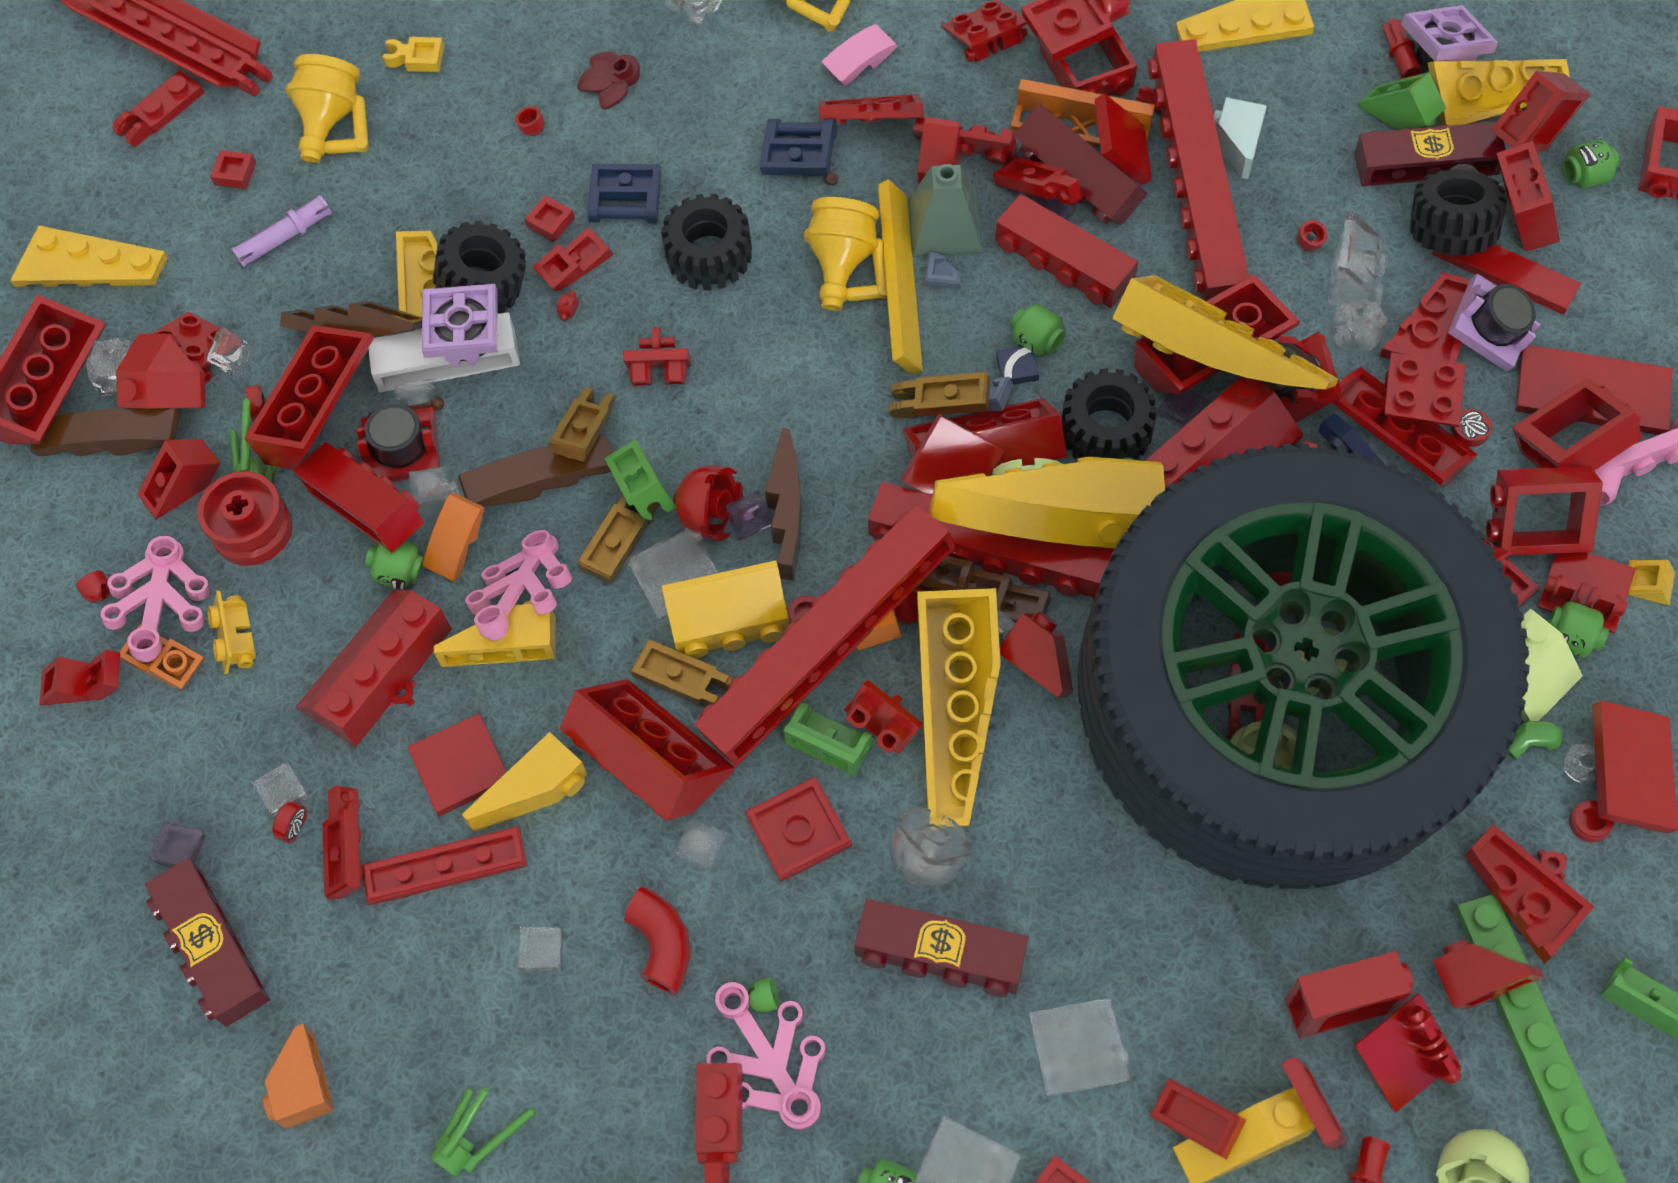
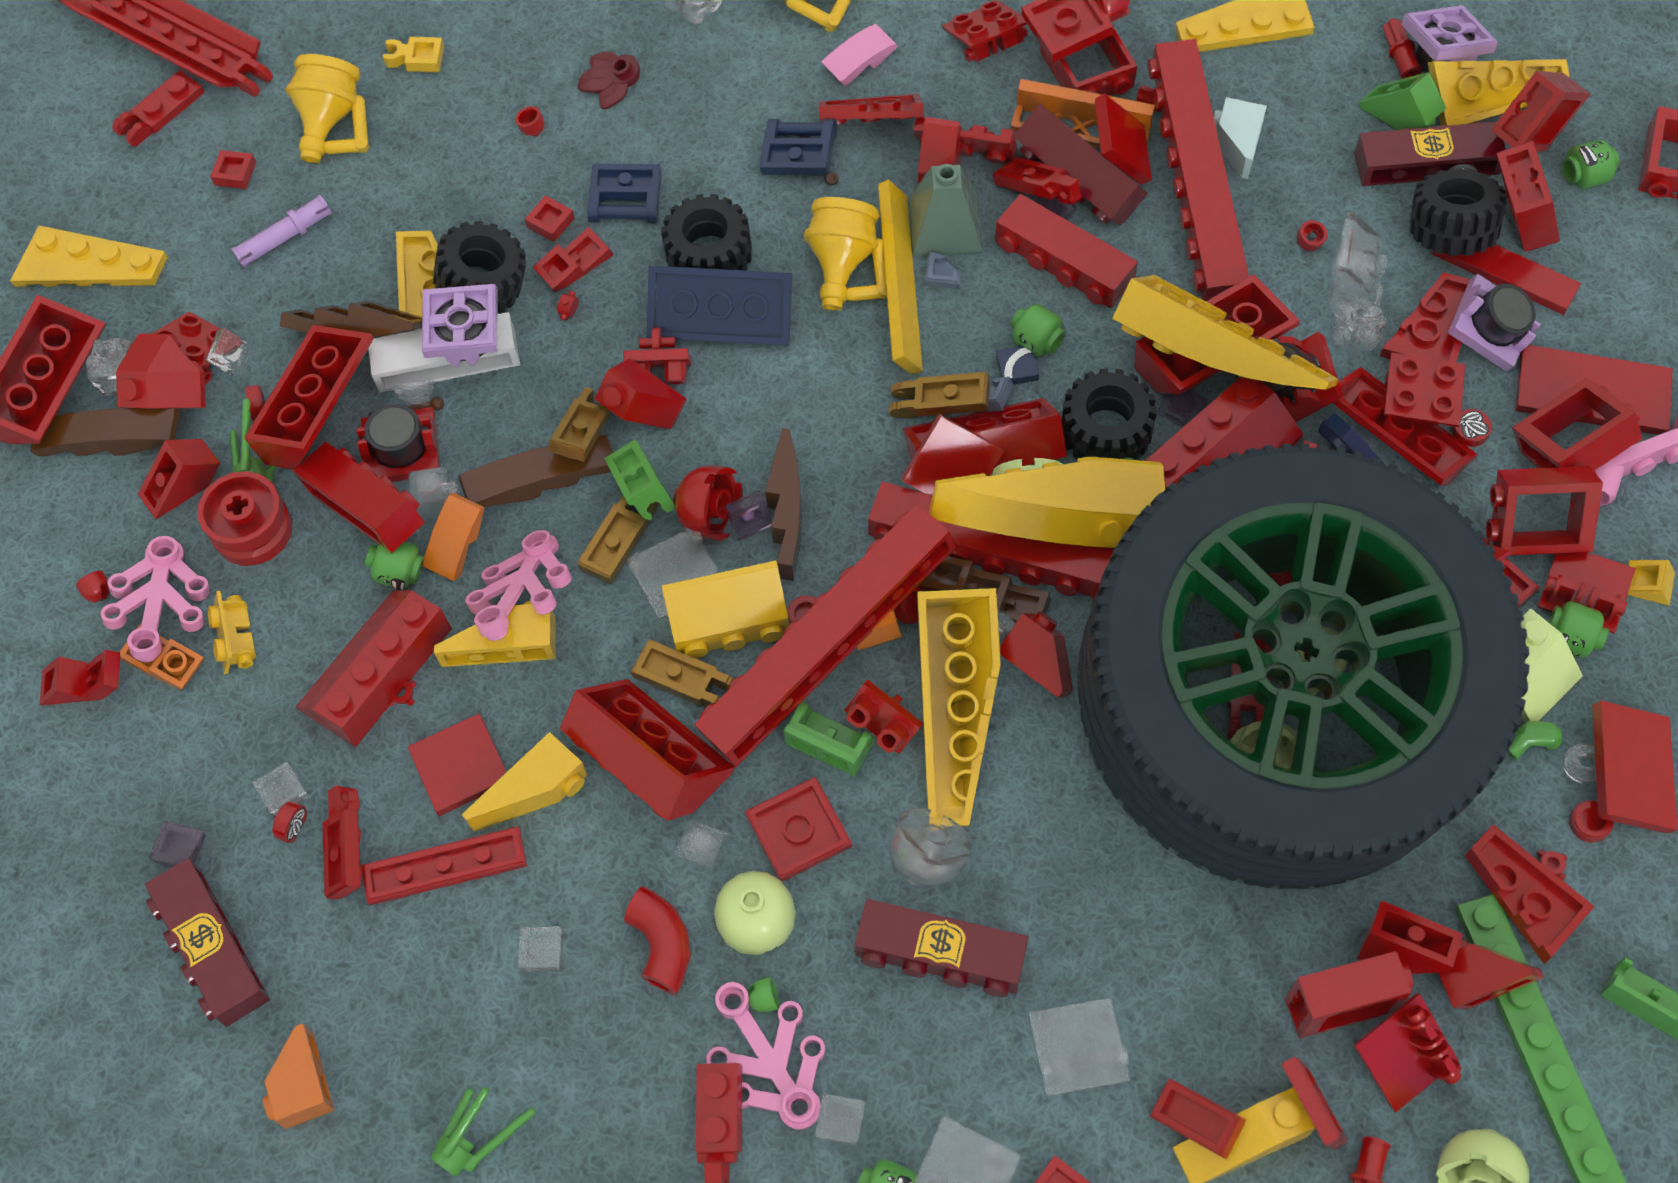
none -> red slope [594,358,687,429]
none -> dark blue plate [646,266,793,345]
none -> yellowish green cylinder [714,871,796,955]
none -> clear plate [815,1094,865,1147]
none -> red slope [1357,900,1463,974]

